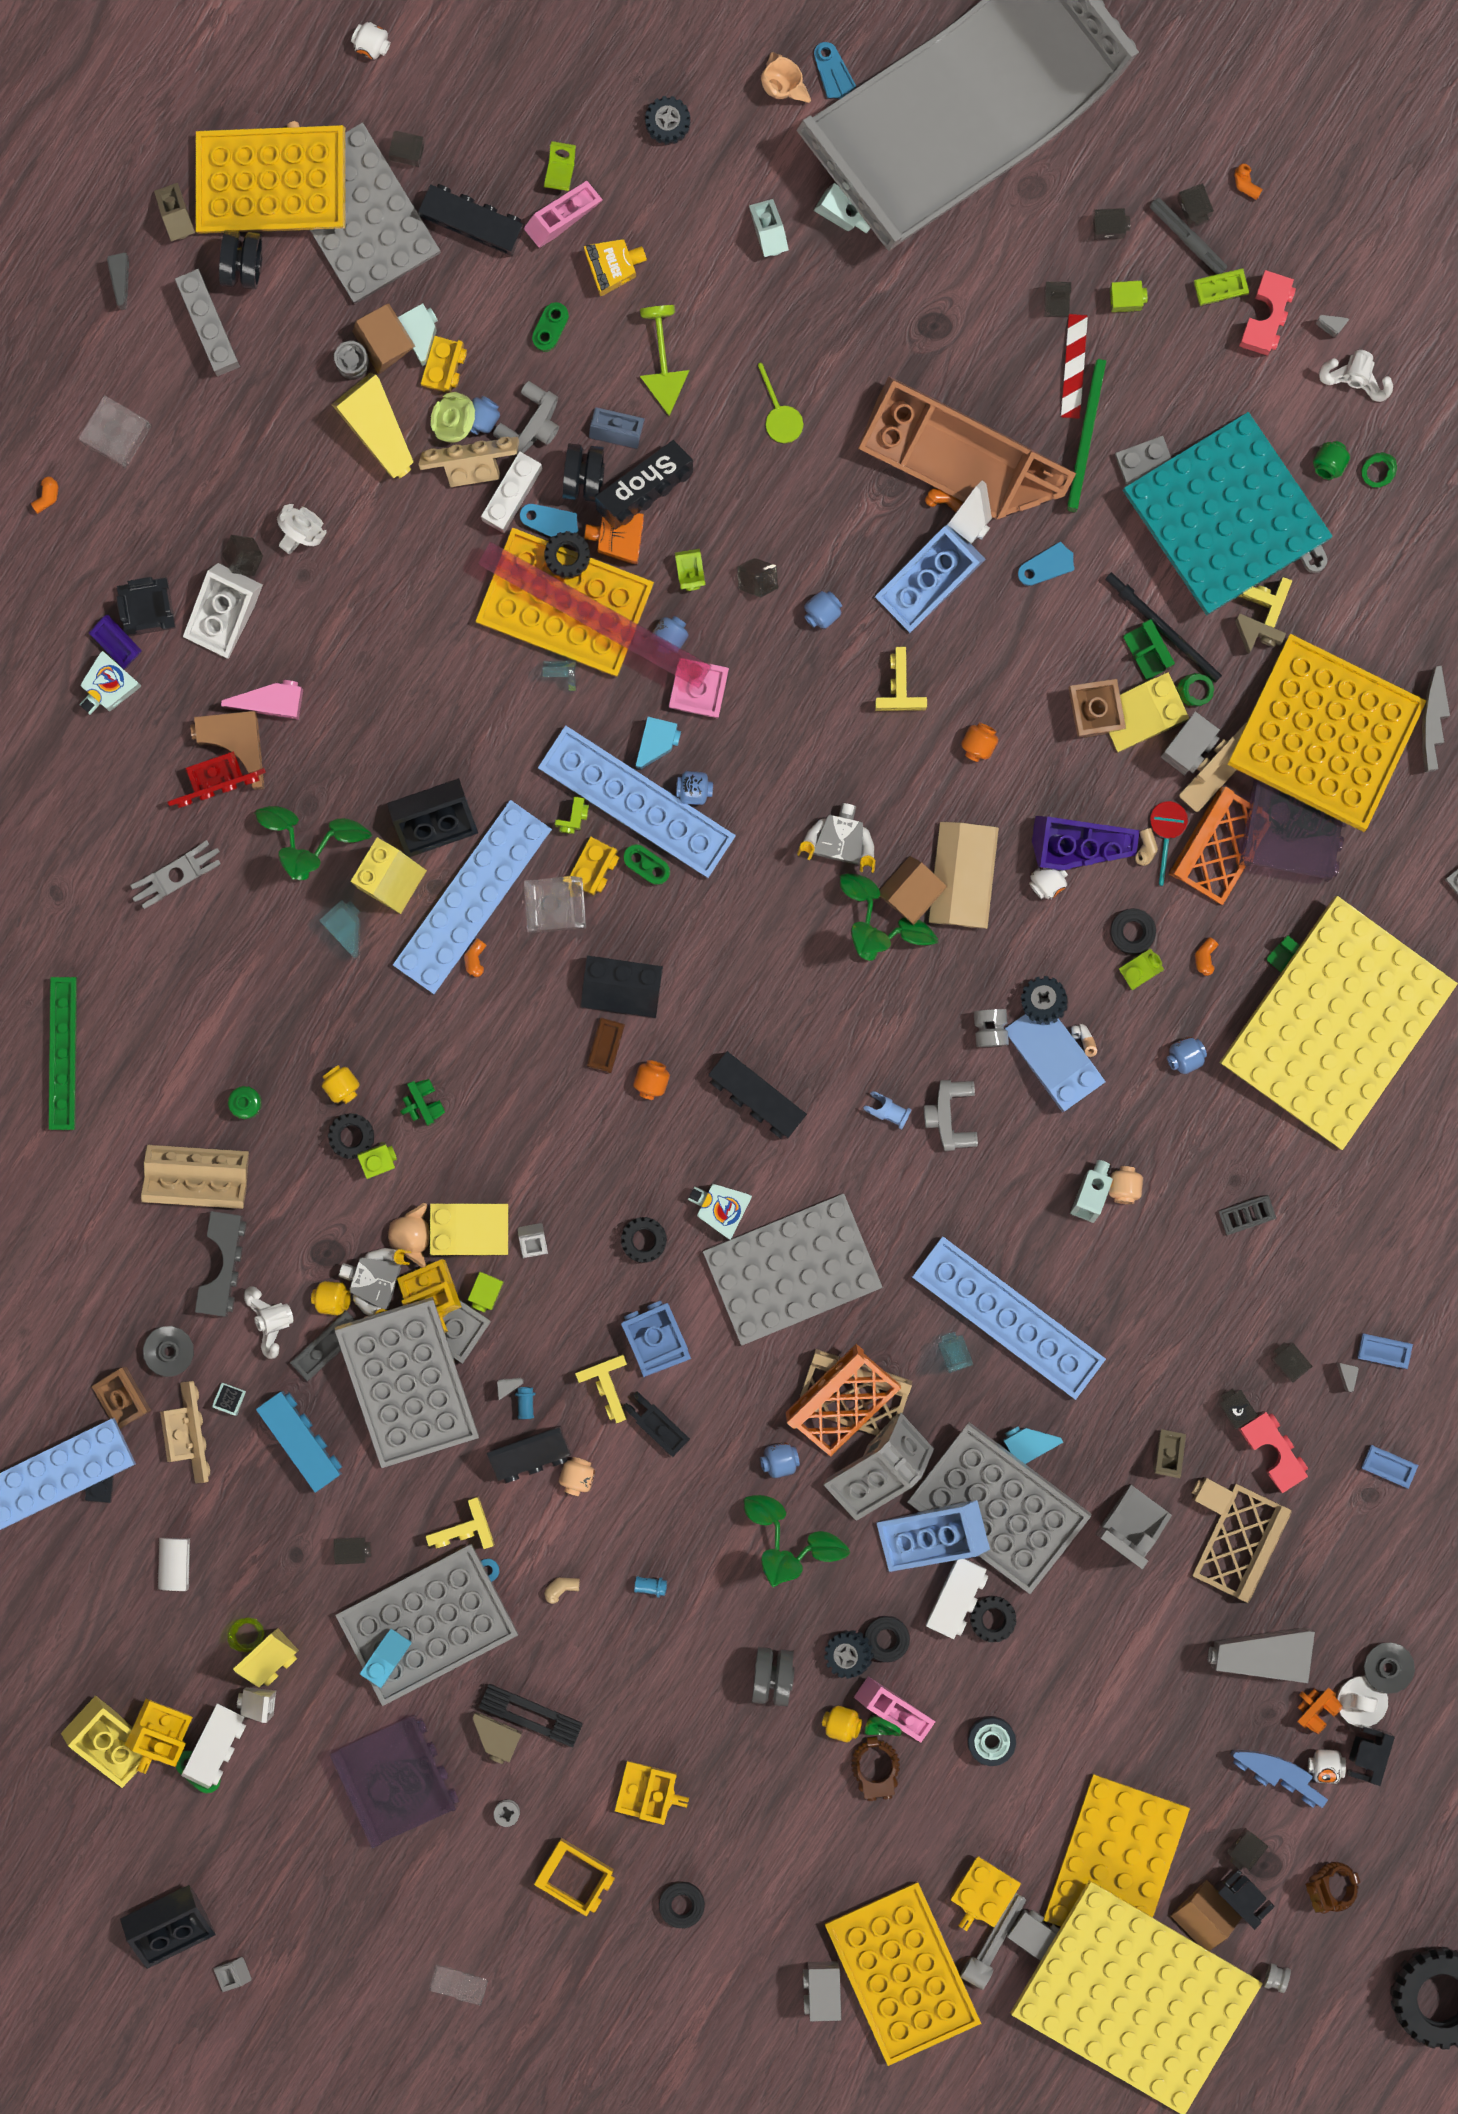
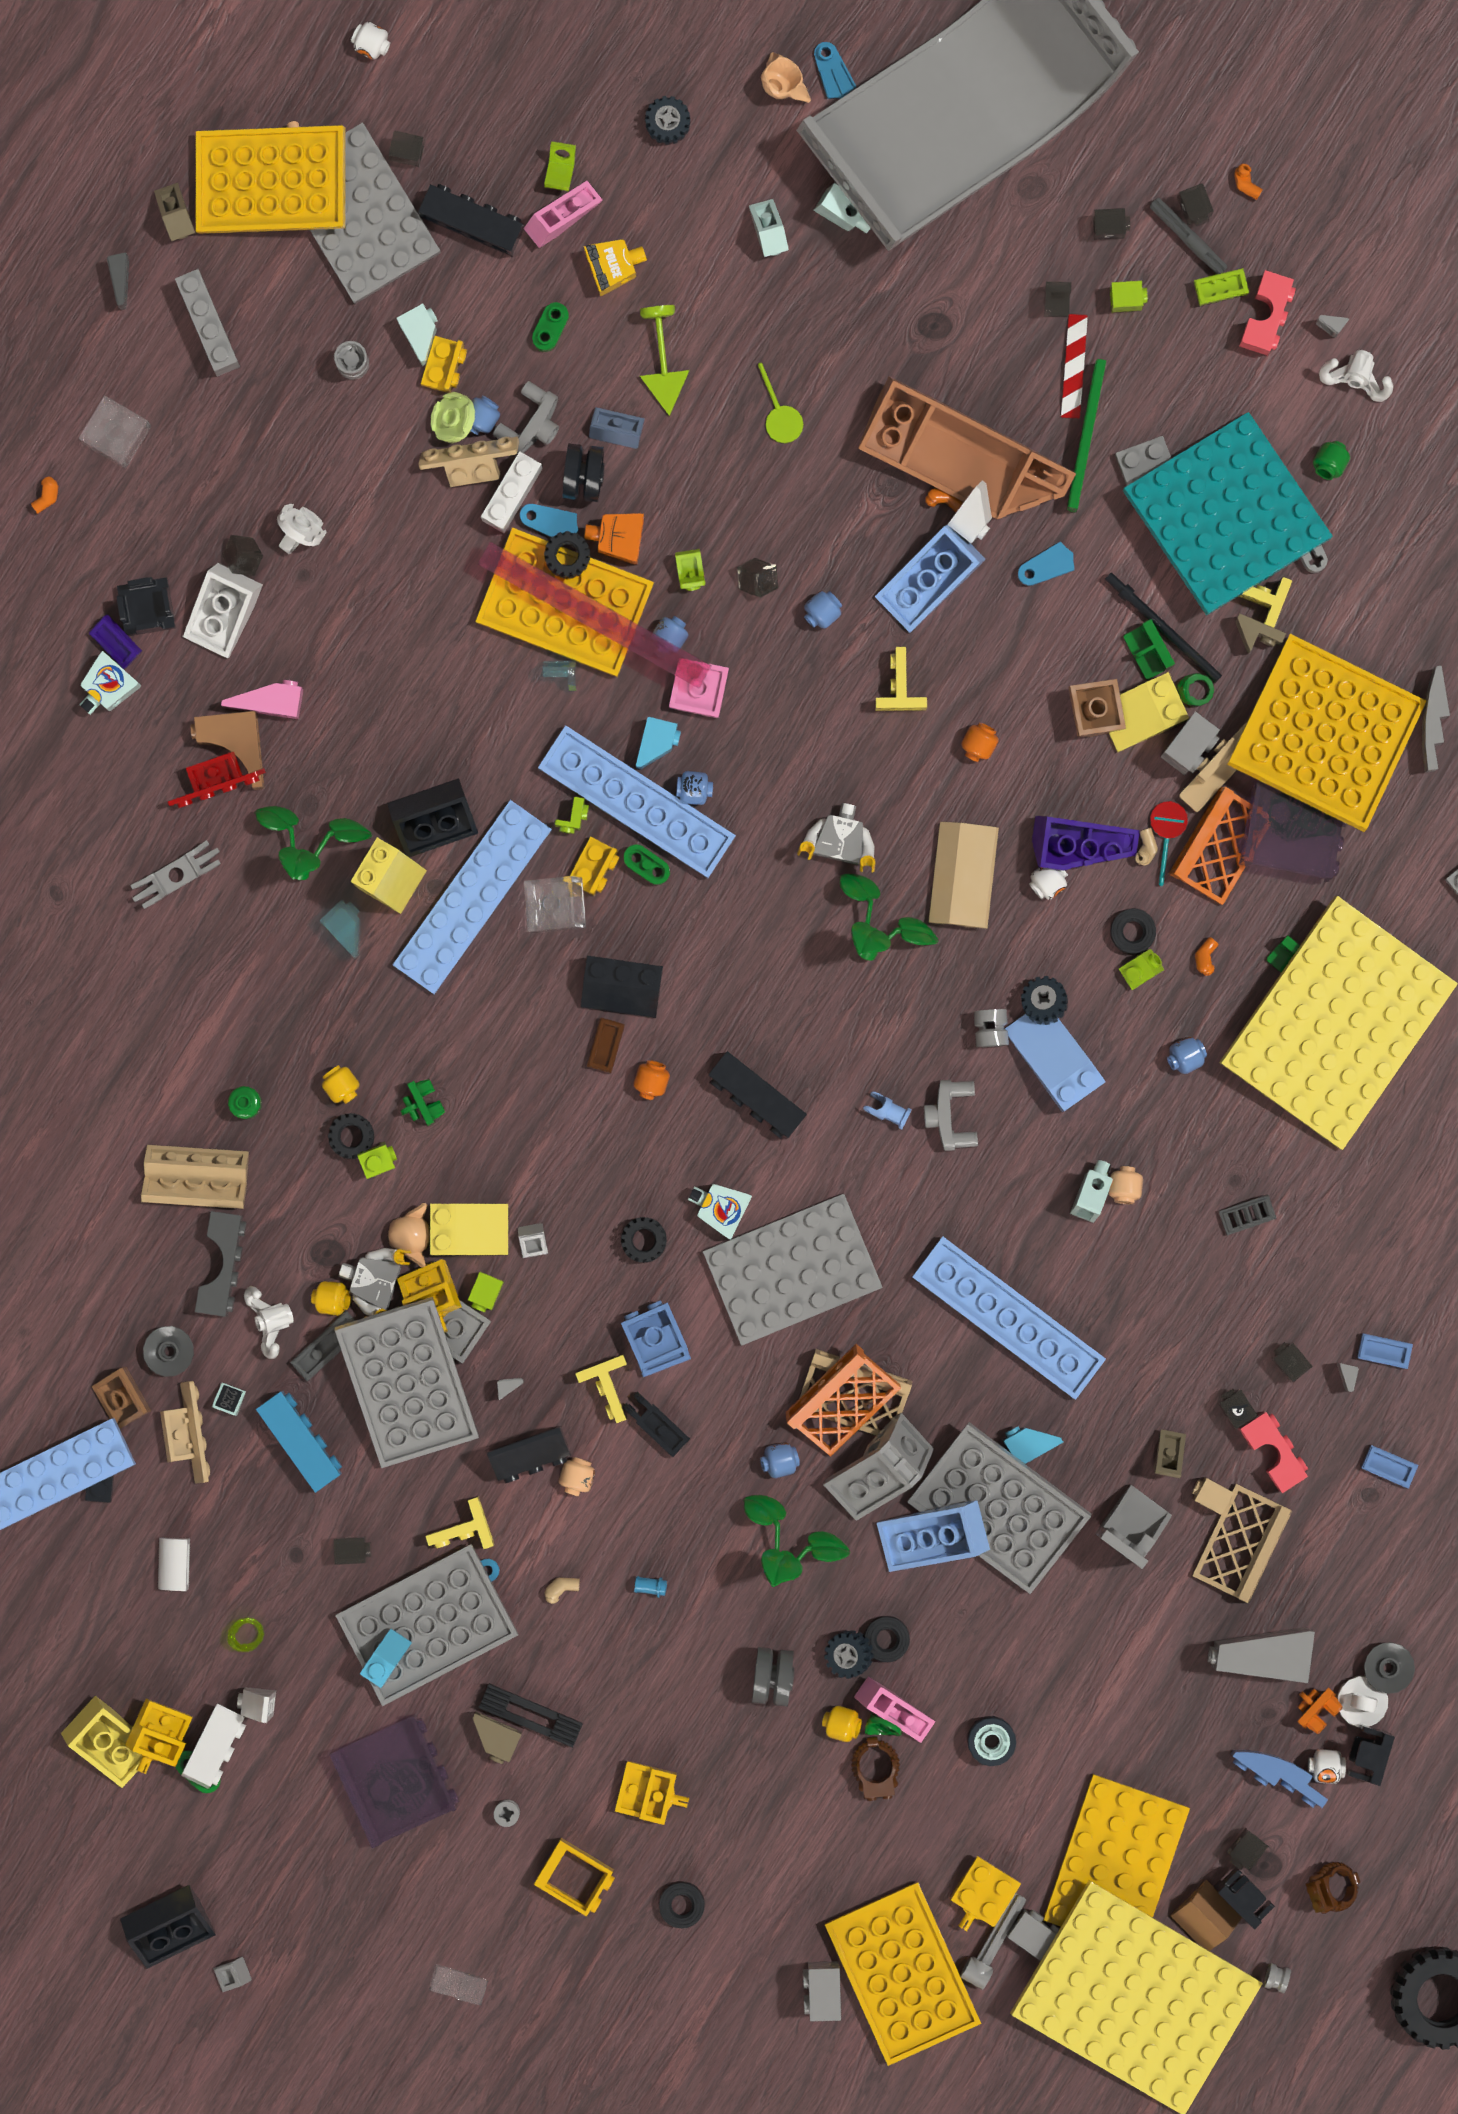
green plate [49,977,77,1130] -> none
black wheel [219,230,263,289] -> none
light yellow slope [233,1628,299,1687] -> none
light yellow slope [331,373,413,478] -> none
medium nougat slope [352,304,416,374] -> none
orange arm [464,938,487,977] -> none
dark azure pin [515,1387,535,1419] -> none
black brick [595,440,693,530] -> none
medium nougat slope [879,856,947,925] -> none
white brick [925,1559,988,1639] -> none
clear light blue slope [937,1332,973,1373] -> none
black tyre [970,1596,1017,1643] -> none
arm [1071,1024,1097,1057] -> none
green piece [1361,452,1397,488] -> none

